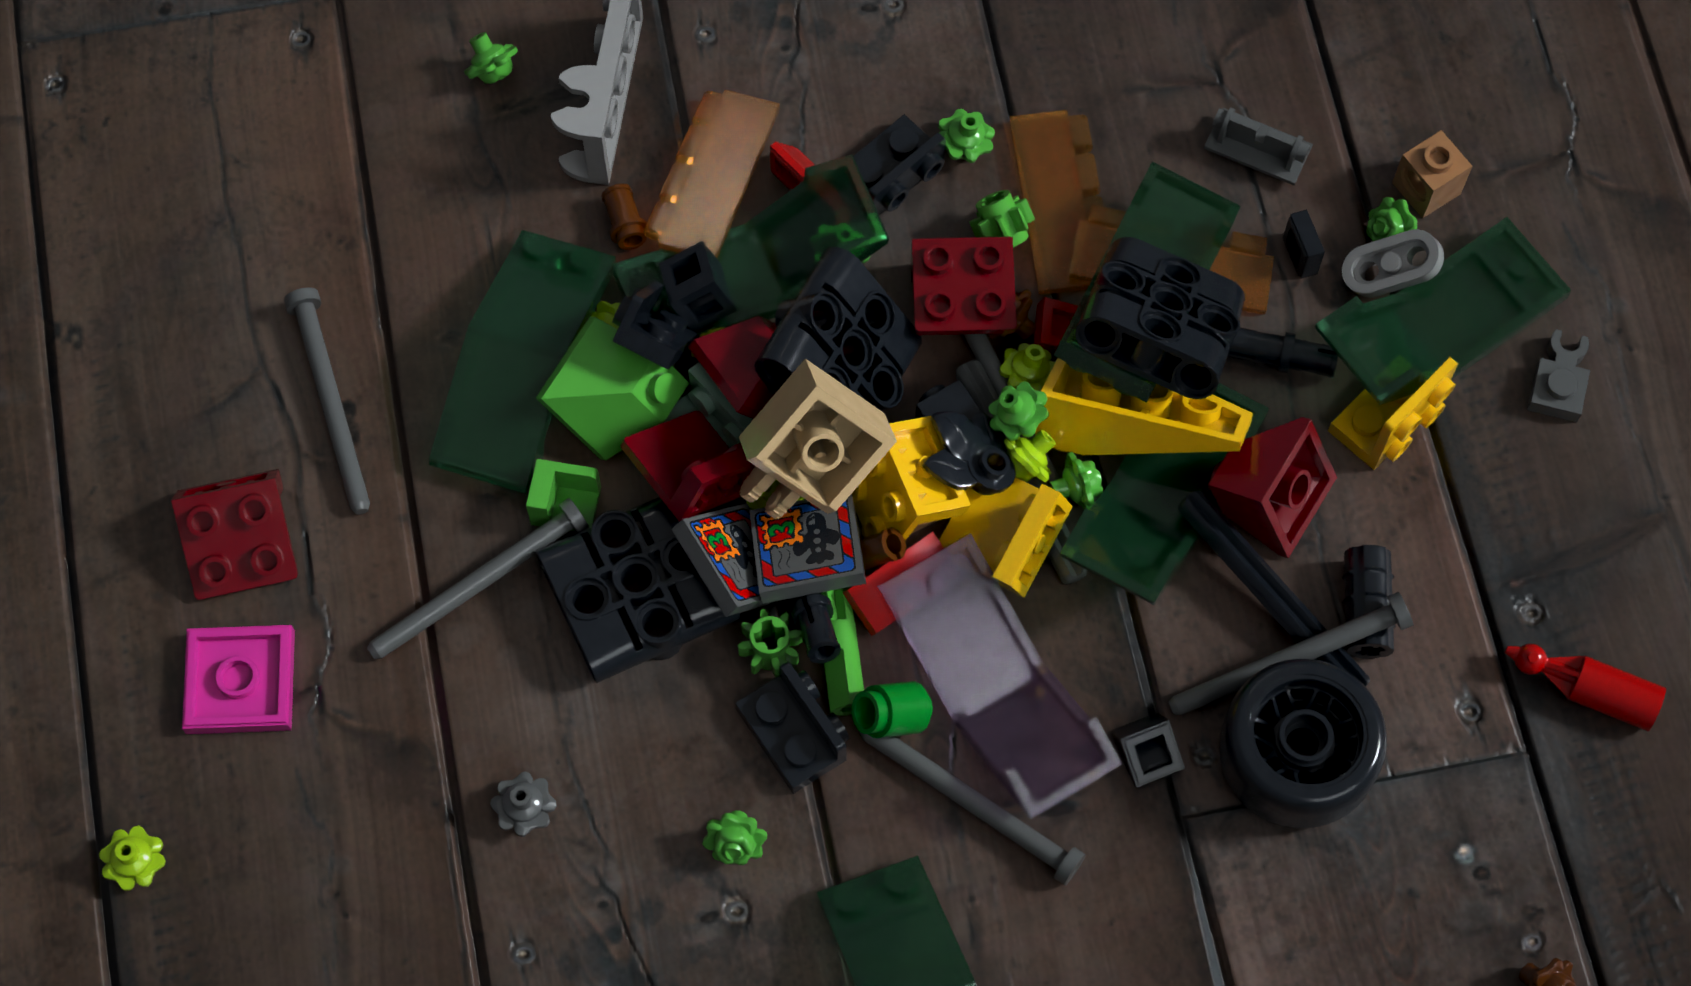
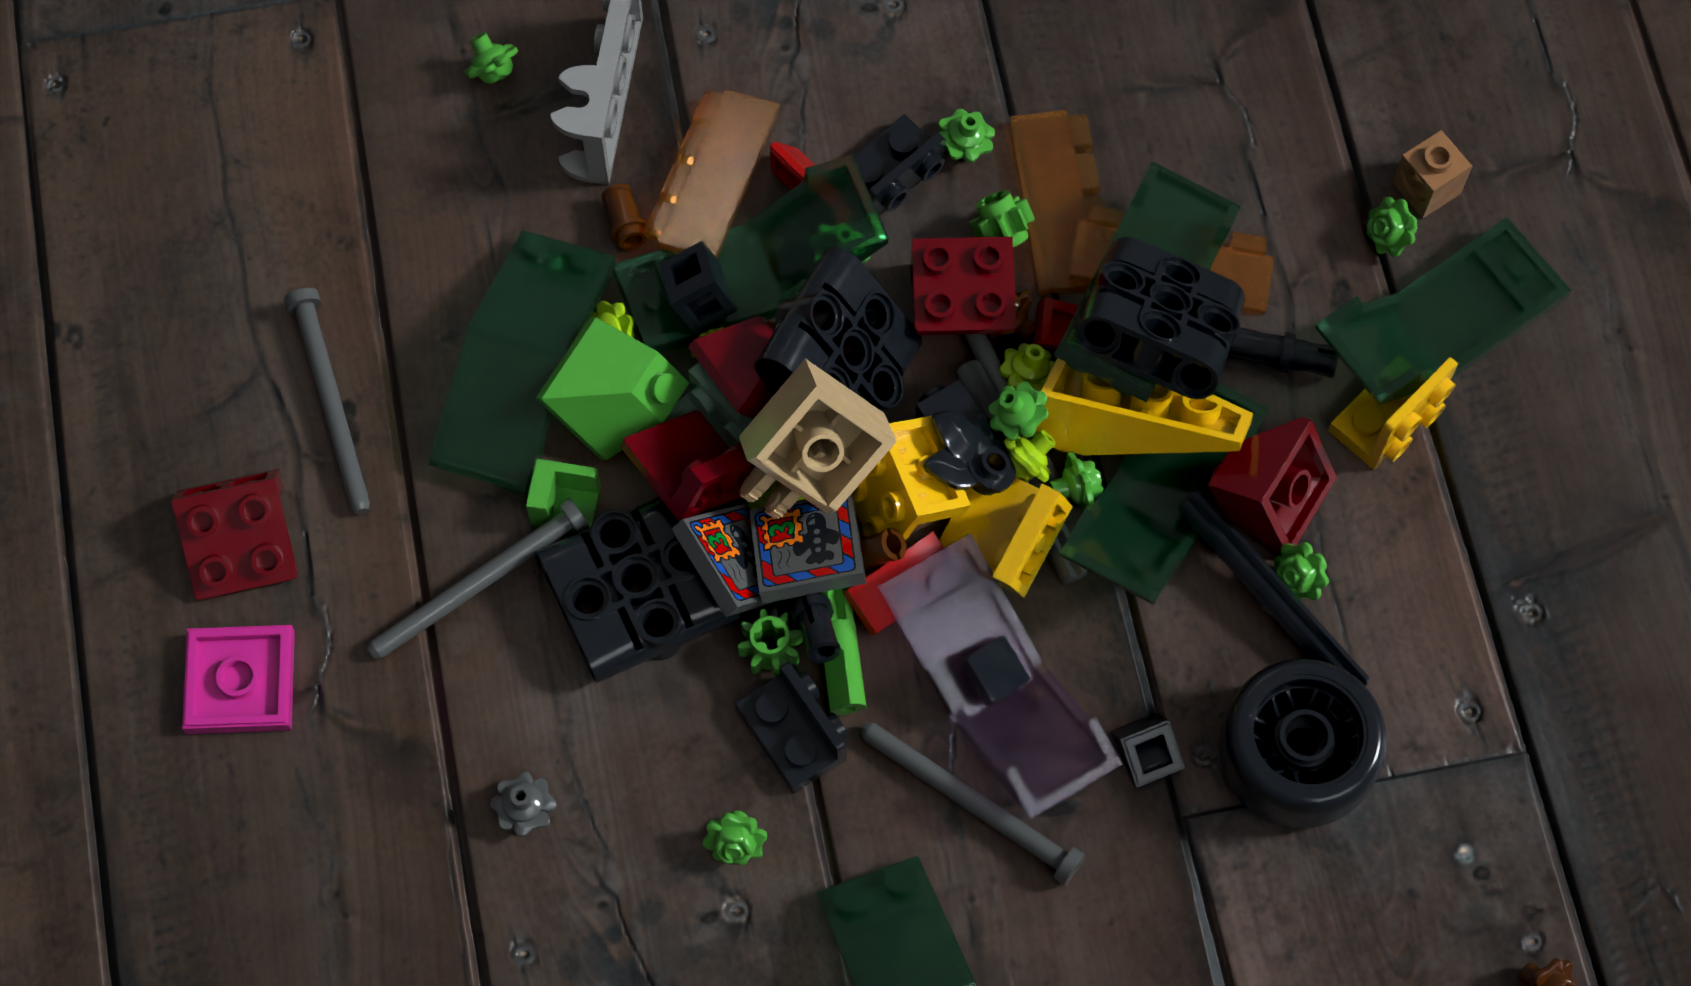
lime plant [99,825,166,891] -> none
black bracket [612,280,697,369] -> none
green brick [852,681,933,738] -> none
dark grey bar [1168,591,1414,715] -> none
dark grey hinge [1204,107,1313,185] -> none
black tile [1282,209,1325,279] -> none
light grey plate [1342,229,1444,298] -> none
black axle [1342,545,1396,659] -> none
red wheel [1504,643,1666,732] -> none
dark grey plate [1527,329,1590,423] -> none
none -> black slope [959,634,1031,707]
none -> bright green plant [1274,542,1329,600]

